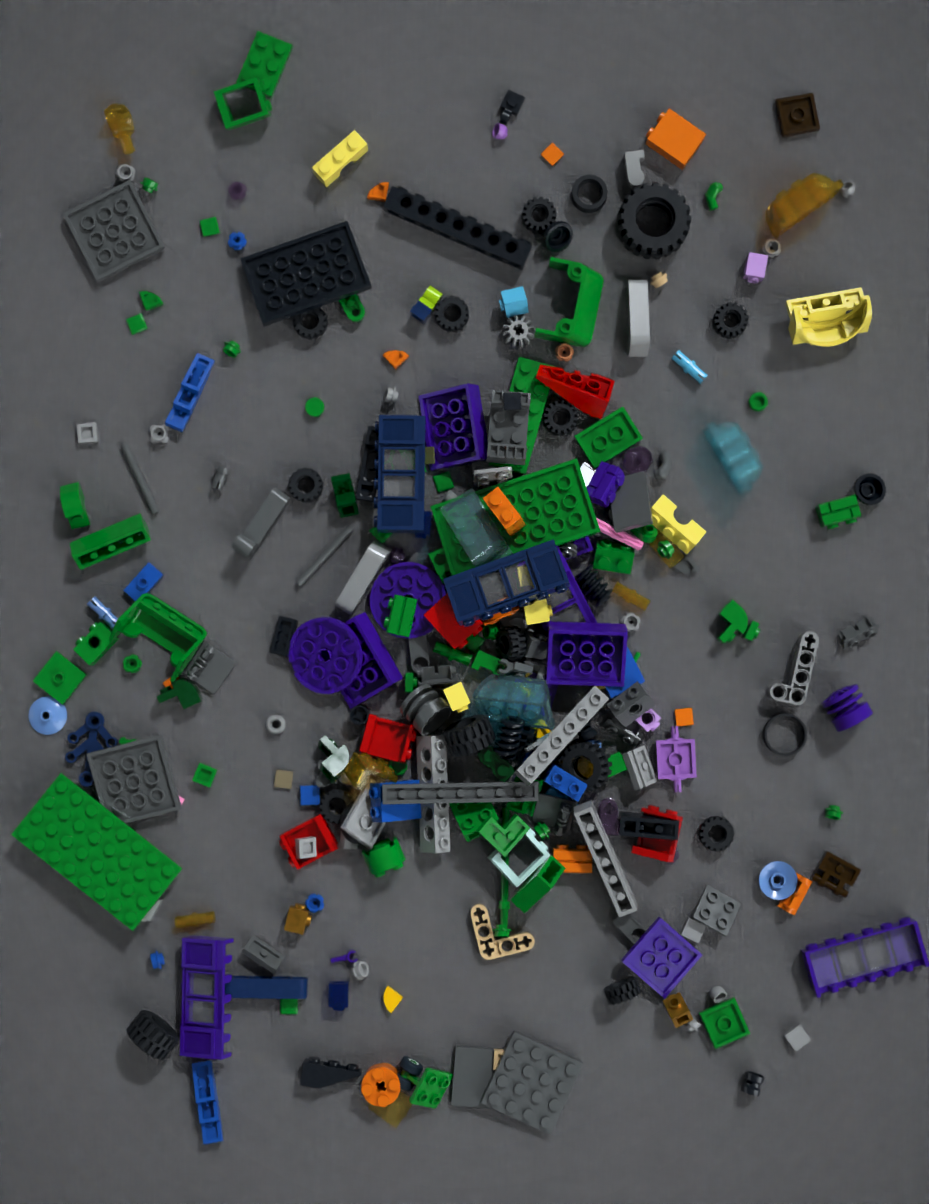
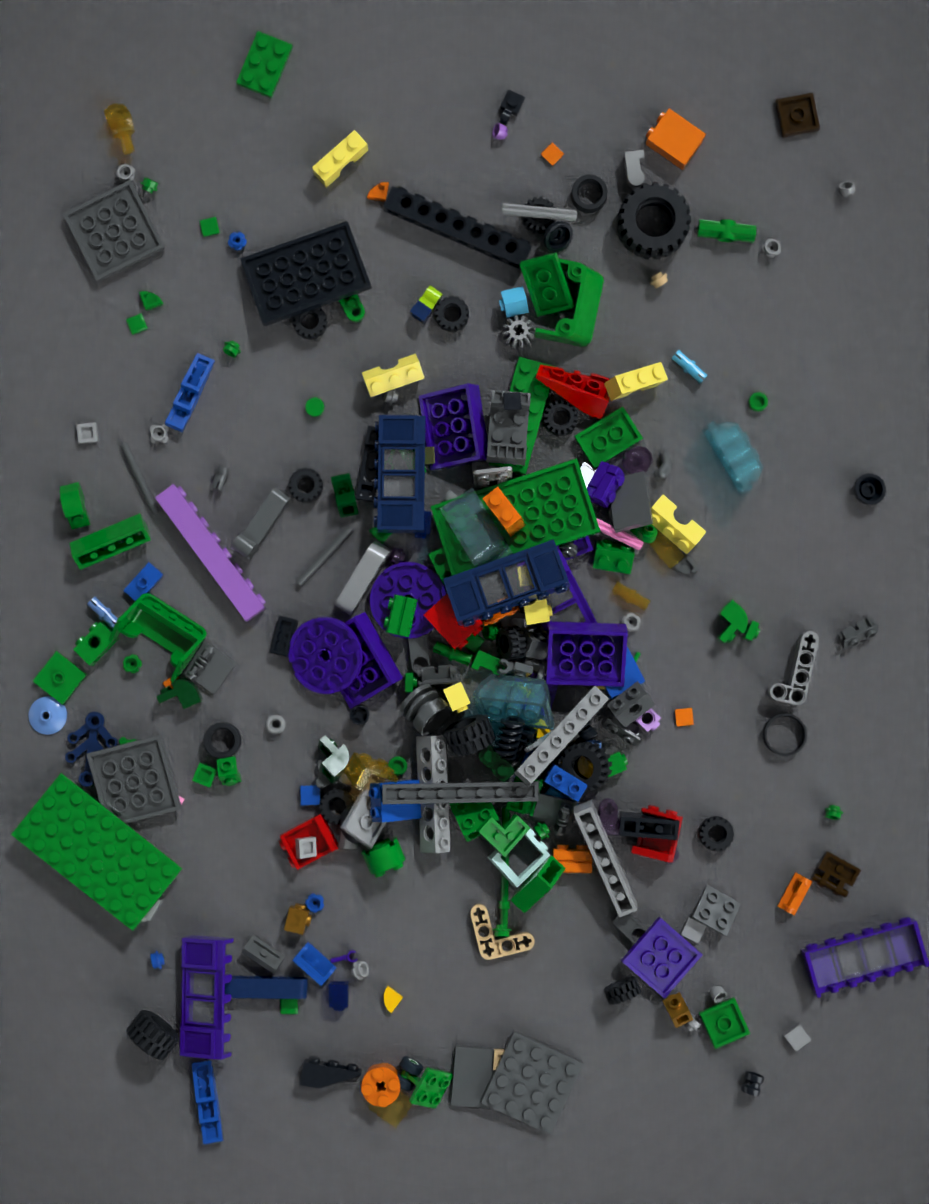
clear yellow pin [175,911,216,929] -> none
green window [213,77,273,131] -> none
clear purple plate [228,181,247,200] -> none
dark tan piece [274,770,293,789] -> none
red panel [360,714,417,764] -> none
orange tile [383,350,409,370] -> none
green piece [433,471,454,493] -> none
nougat plate [555,343,574,362] -> none
black piece [575,564,613,608] -> none
light grey plate [622,745,657,790] -> none
light grey beam [627,280,650,357] -> none
medium lavender plate [655,726,697,792] -> none
green plate [657,540,675,559] -> none
green arm [705,182,723,211] -> none
black tyre [713,302,749,339] -> none
lavender brick [743,252,768,284] -> none
medium blue dish [759,861,798,900] -> none
clear yellow windscreen [766,172,844,239] -> none
light yellow piece [785,287,872,347] -> none
green brick [815,494,861,530] -> none
dark purple wheel [821,684,873,732] -> none
none -> medium lavender brick [155,484,266,622]
none -> black tyre [203,722,241,759]
none -> green bracket [217,756,242,786]
none -> blue hinge [292,942,337,986]
none -> light yellow arch [362,353,425,397]
none -> light grey axle [501,203,577,221]
none -> green plate [519,252,574,317]
none -> light yellow arch [604,362,668,401]
none -> green piece [697,219,757,243]

